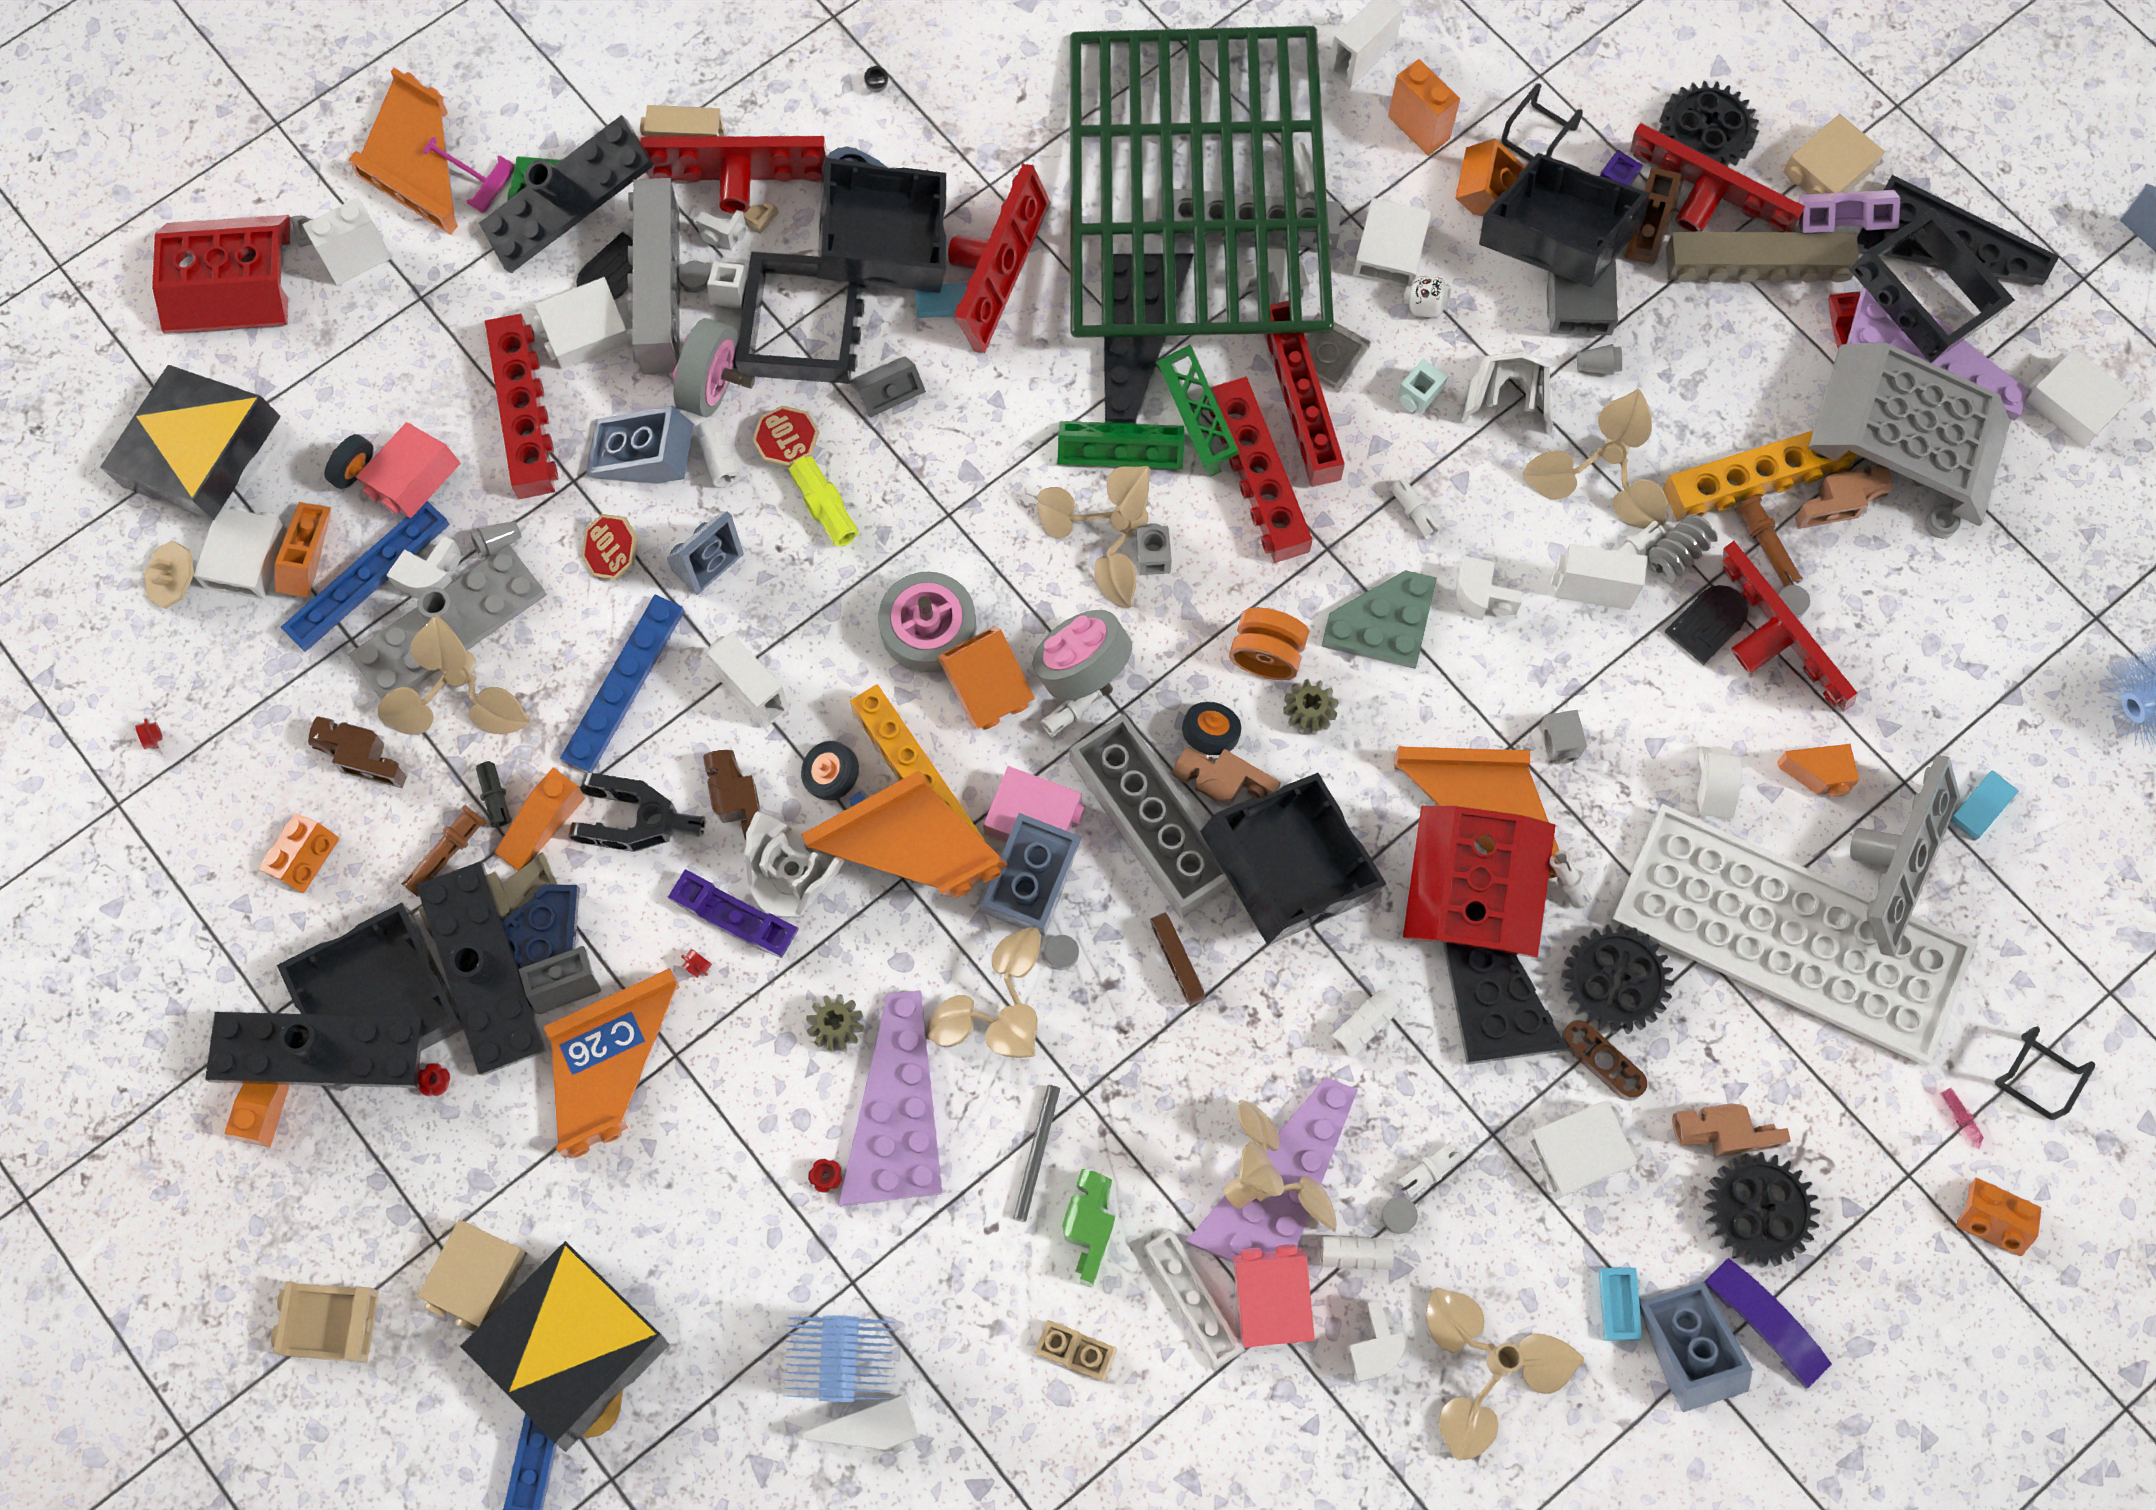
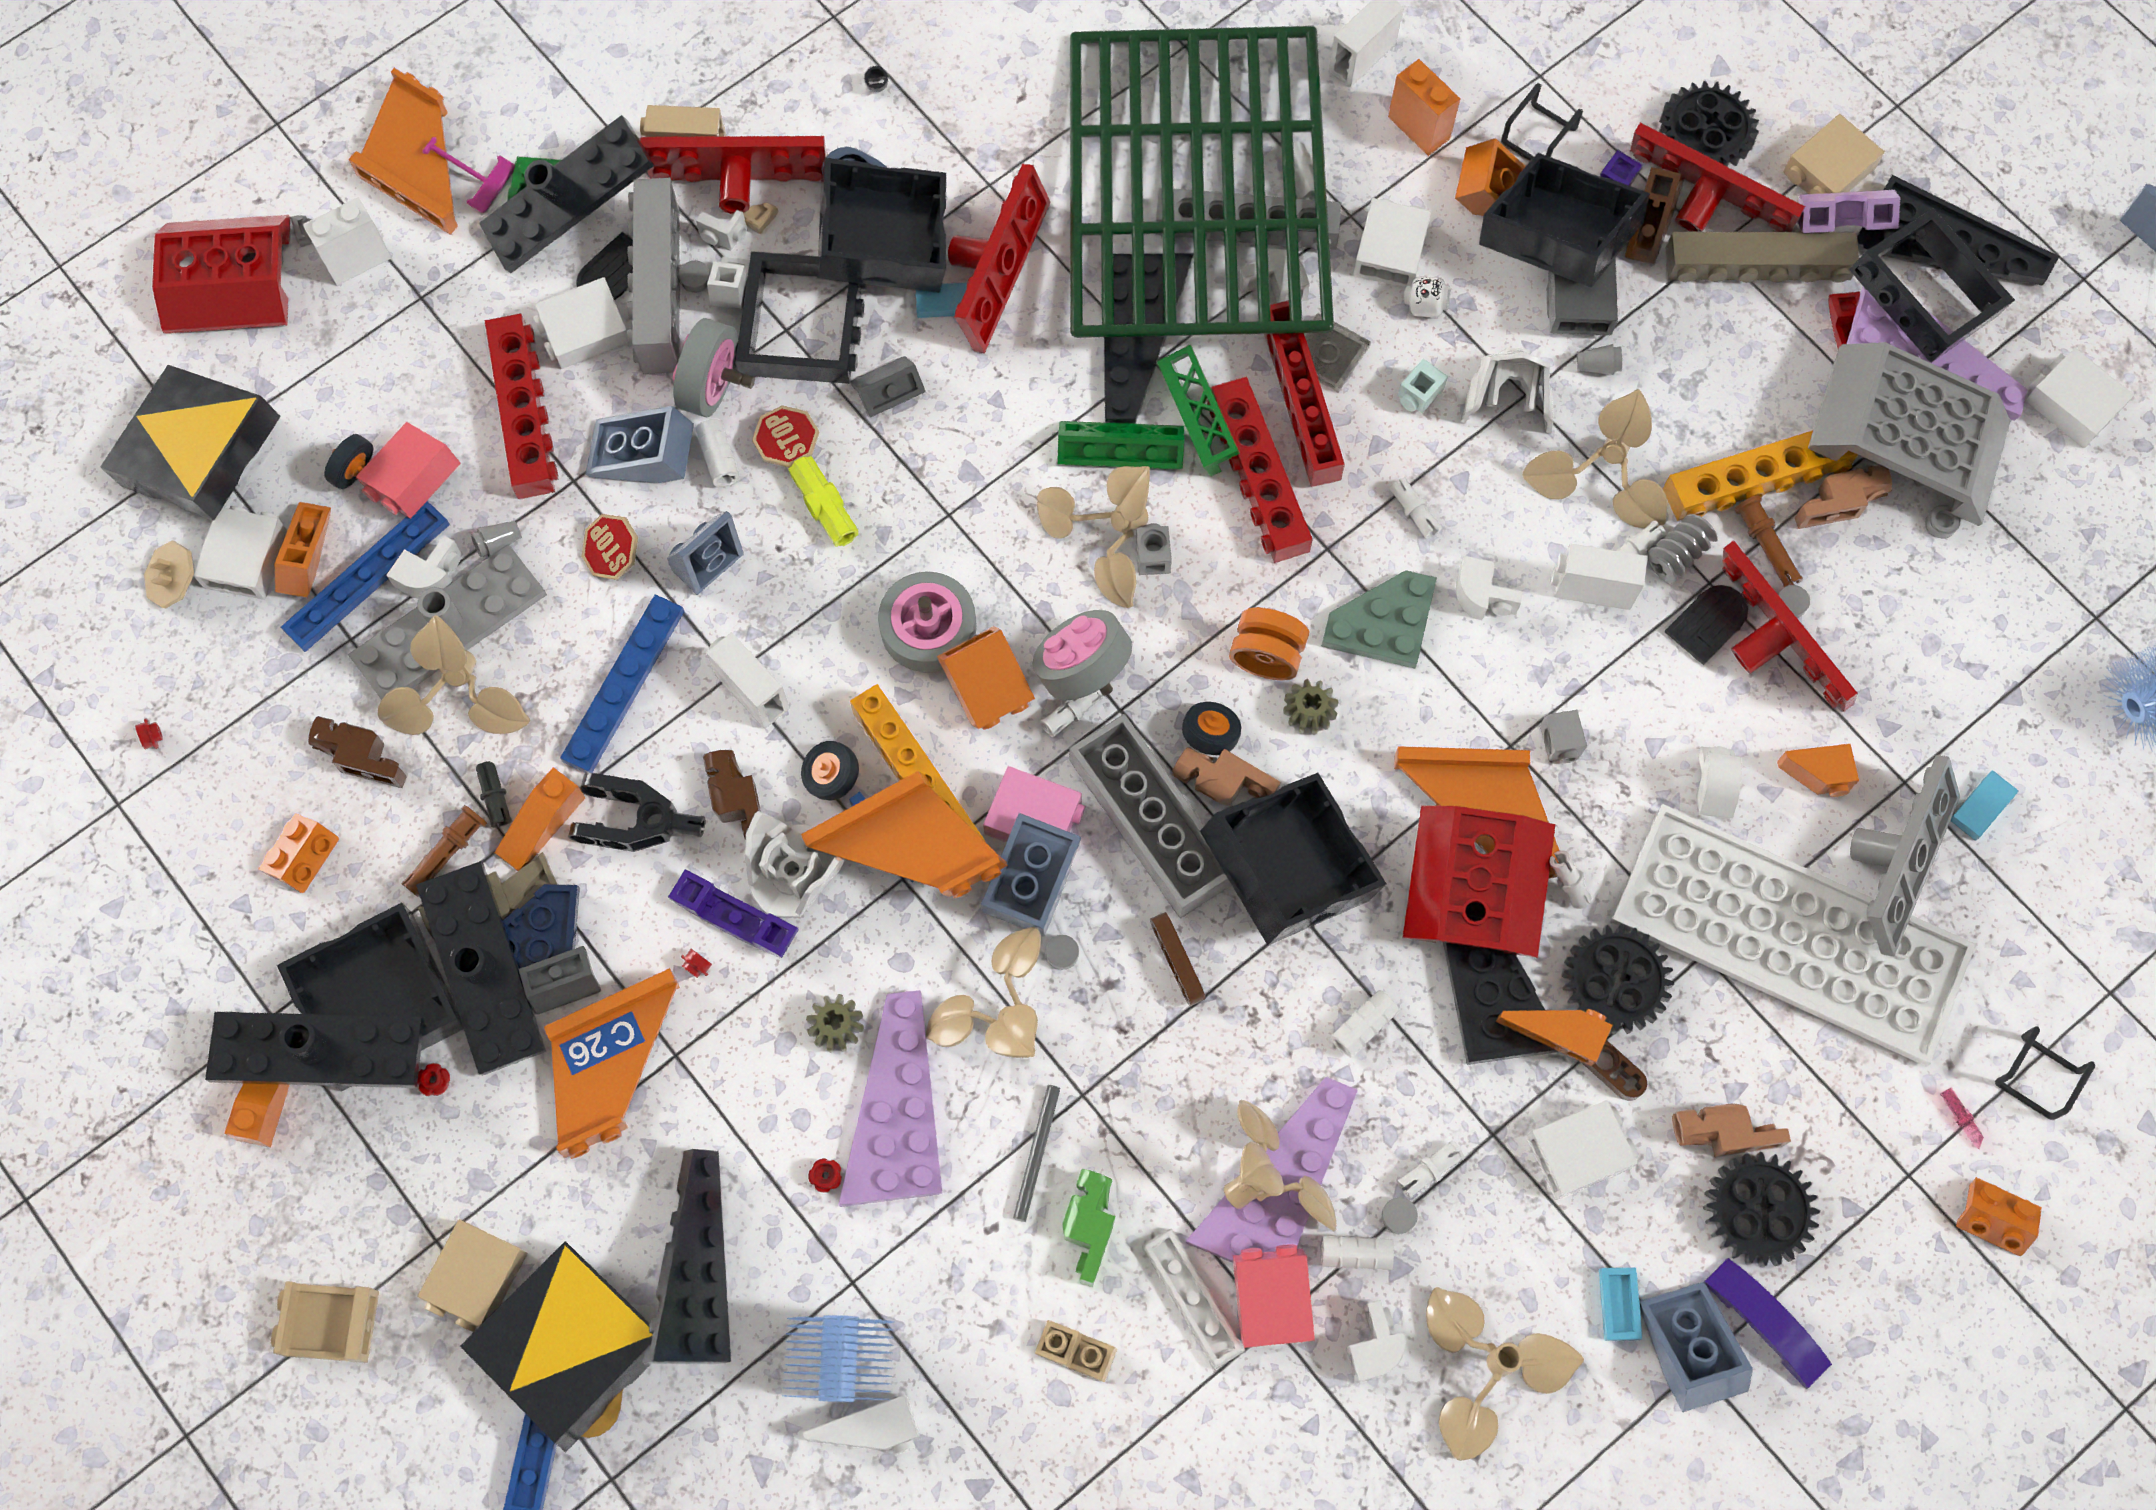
none -> black wing [642,1149,731,1364]
none -> orange slope [1496,1009,1613,1066]

